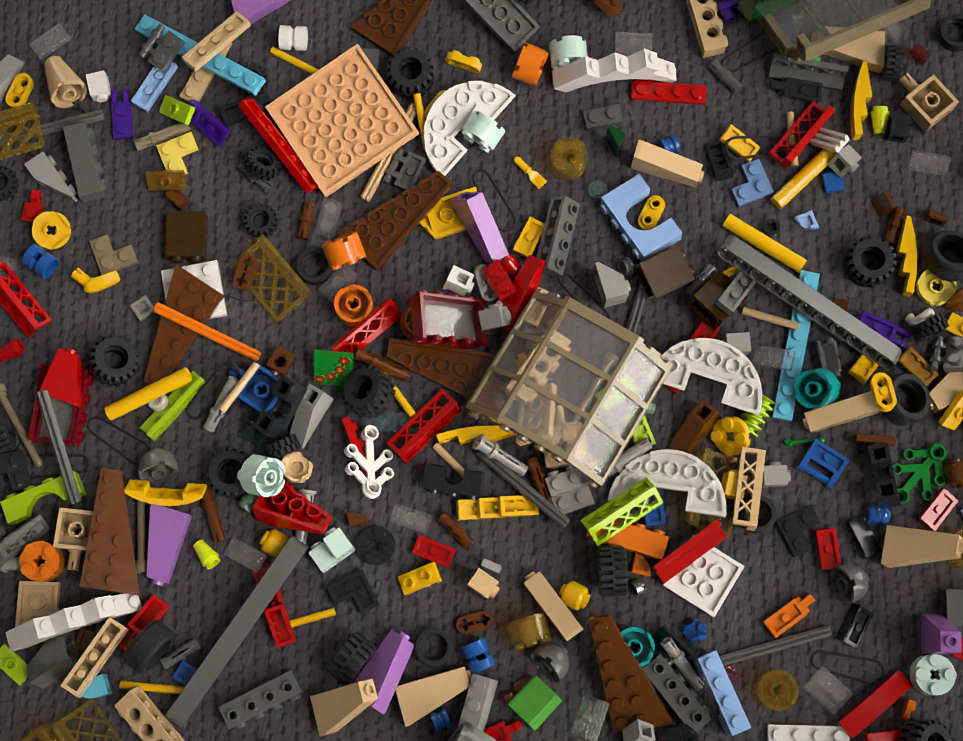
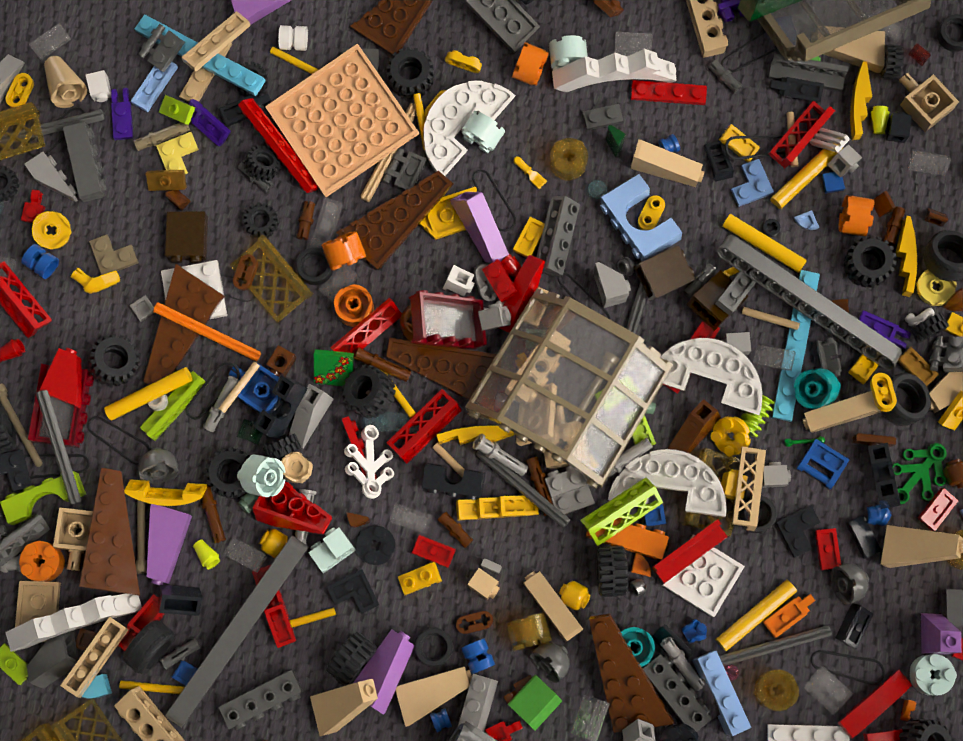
none -> black brick [158,585,202,616]
none -> yellow piece [716,579,797,651]
none -> orange brick [838,195,874,236]

